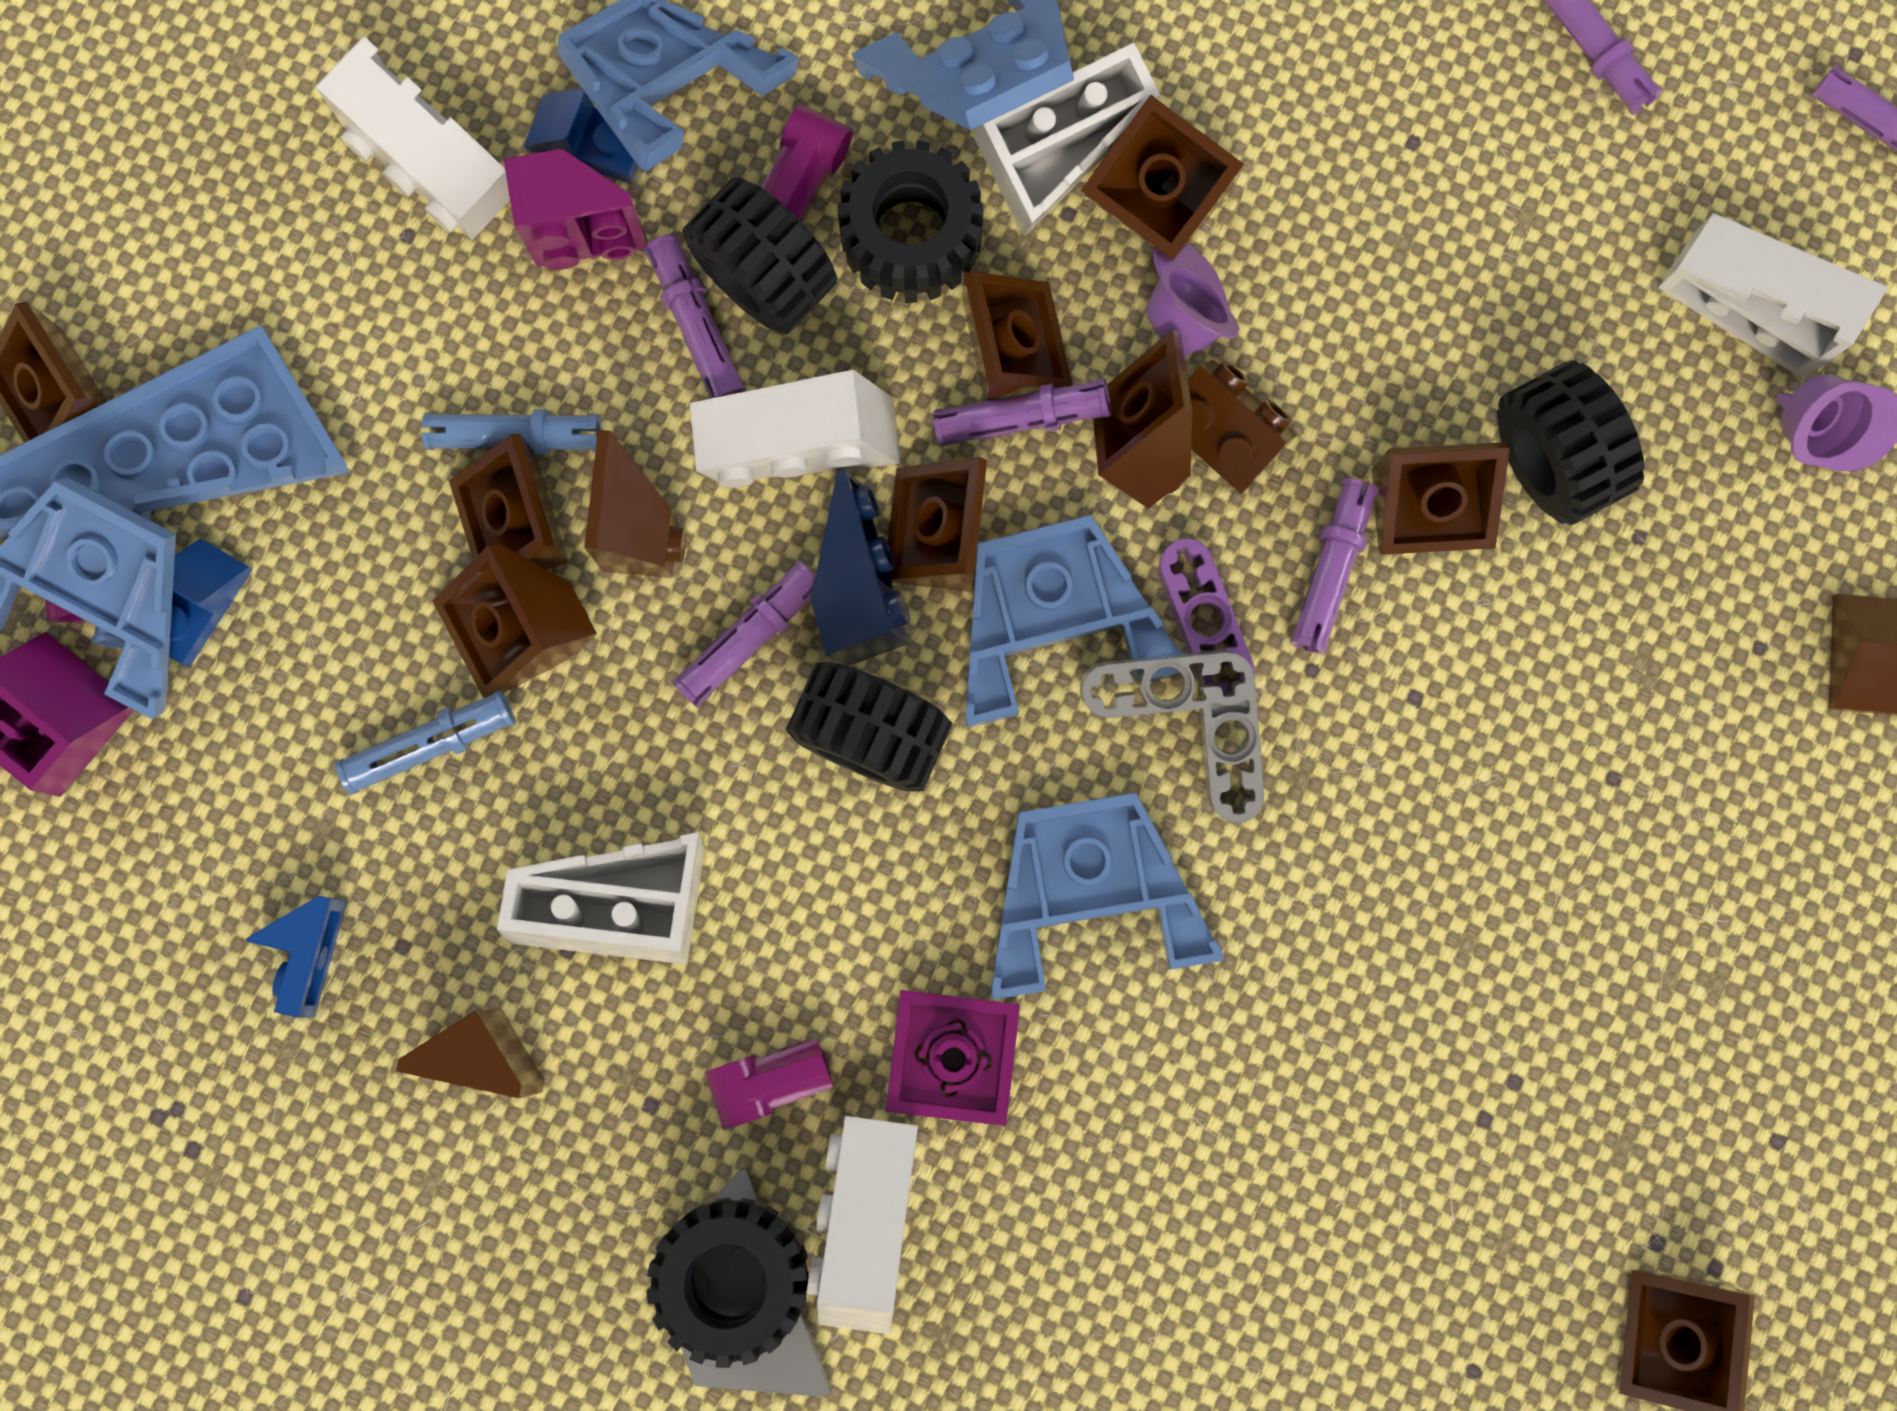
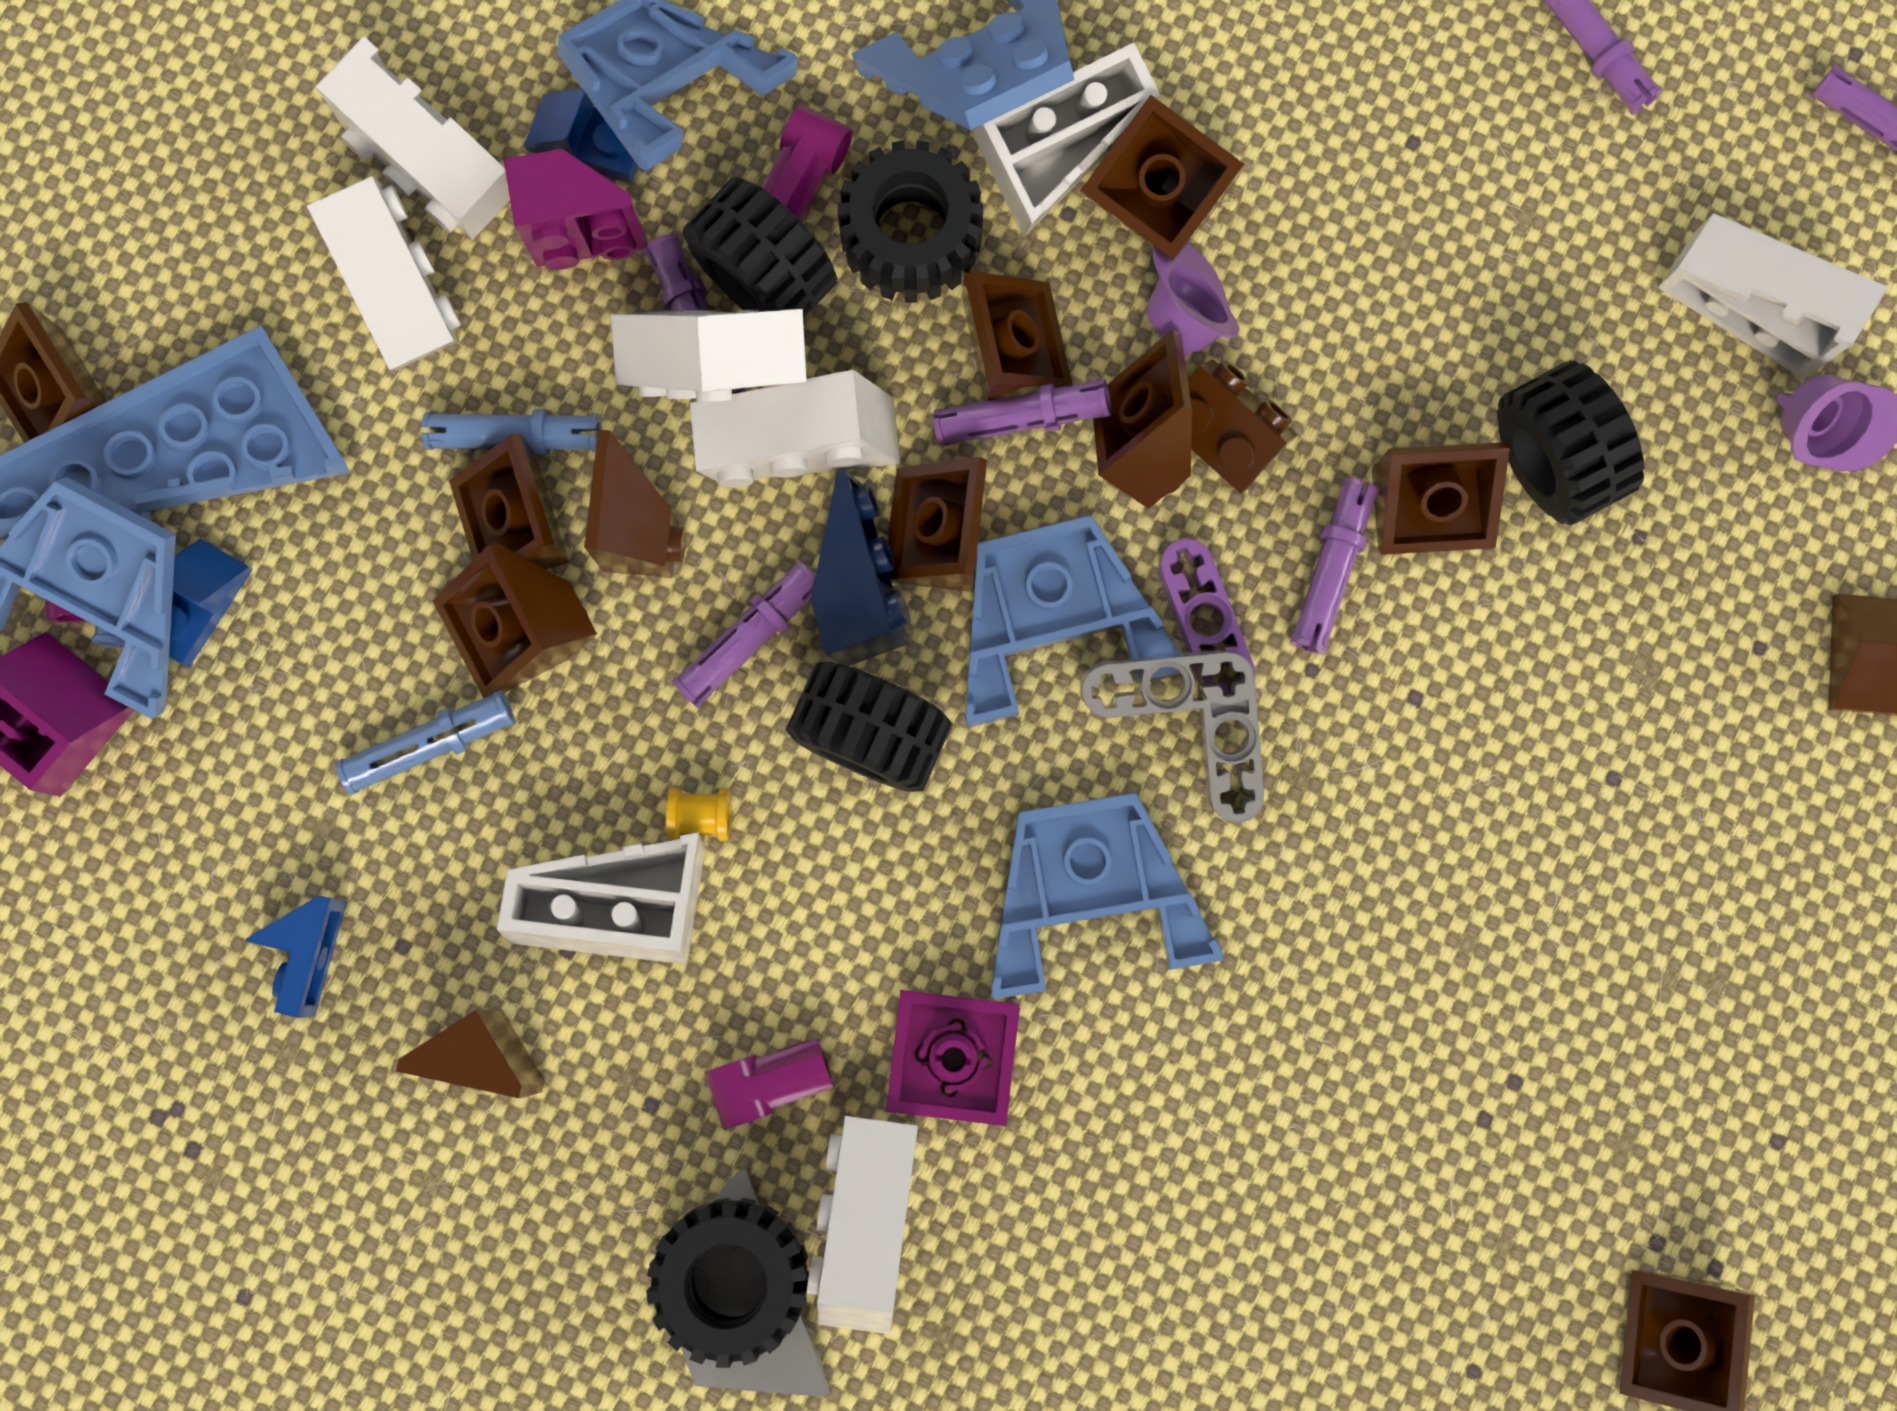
none -> white wedge [307,176,462,370]
none -> white wedge [611,309,807,402]
none -> yellow bush [666,787,732,841]

